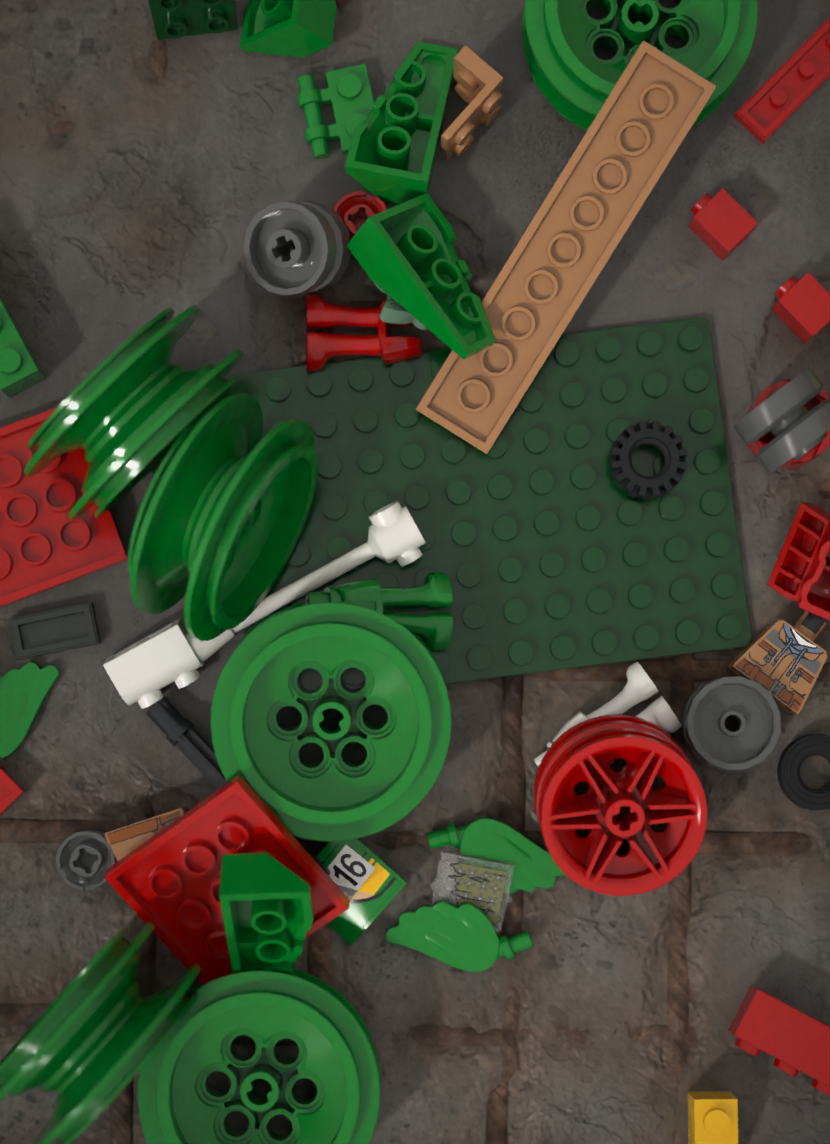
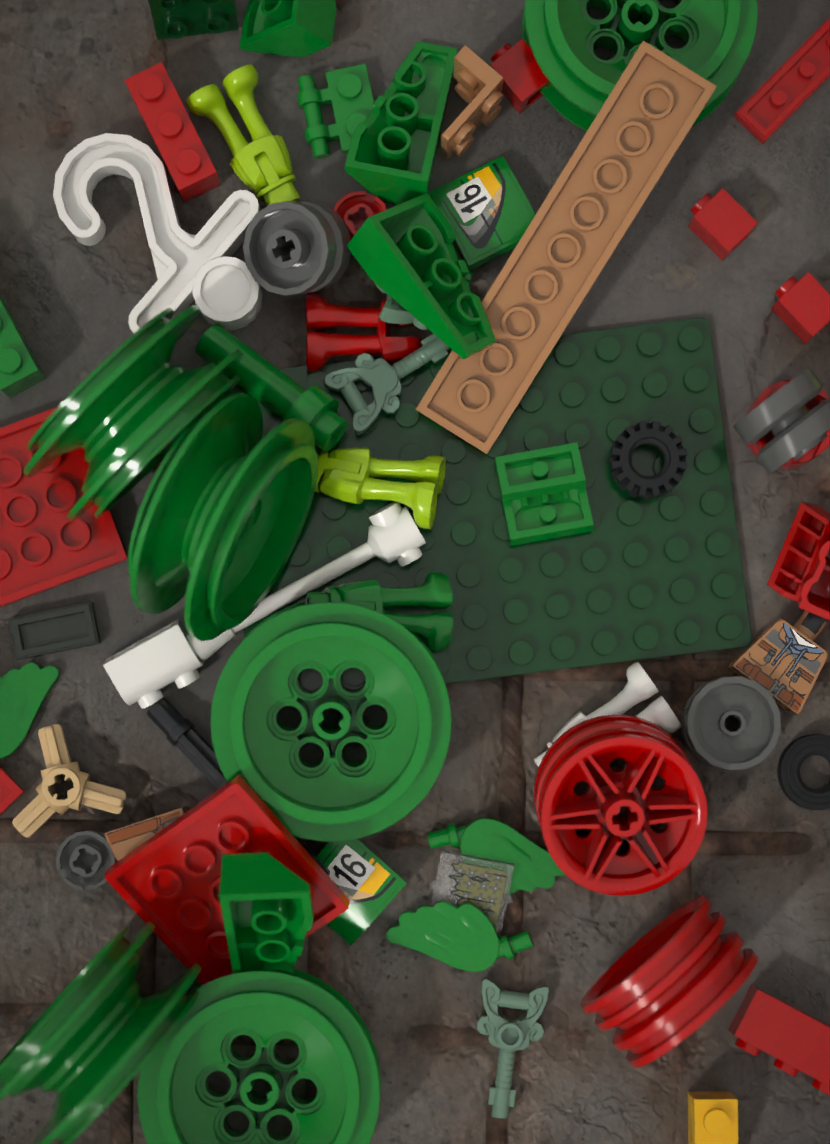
none -> tan bush [12,724,127,838]
none -> white piece [53,133,263,333]
none -> red brick [124,62,221,203]
none -> lime piece [186,64,301,206]
none -> green piece [195,323,348,452]
none -> lime piece [315,447,446,529]
none -> sand green piece [323,334,450,435]
none -> slope [429,155,536,270]
none -> sand green piece [477,978,549,1119]
none -> red brick [490,39,551,114]
none -> green slope [495,442,594,546]
none -> red wheel [580,895,758,1068]

